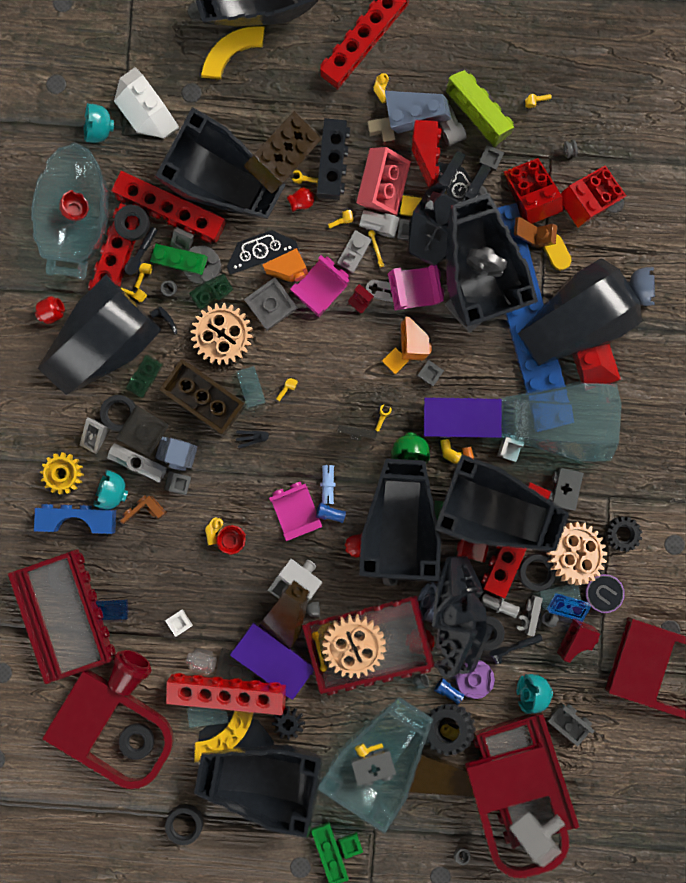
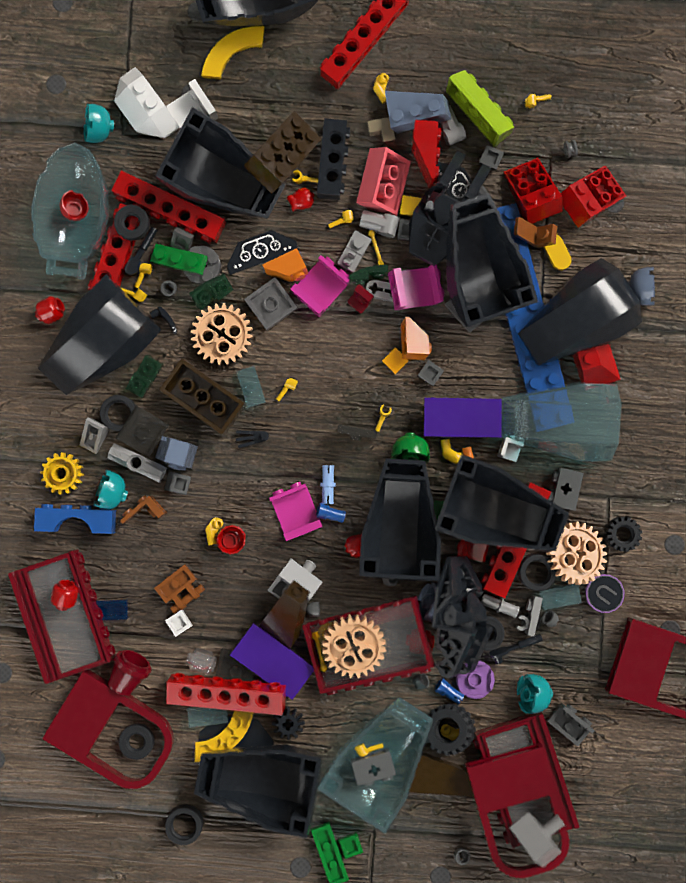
flat silver plate [466,247,507,277] -> none
clear blue tile [547,593,591,622] -> none
dark red arch [557,619,600,663] -> none
none -> red head [51,580,78,611]
none -> dark orange plate [154,564,205,614]
none -> white bracket [166,79,218,128]
none -> clear green slope [349,265,388,286]

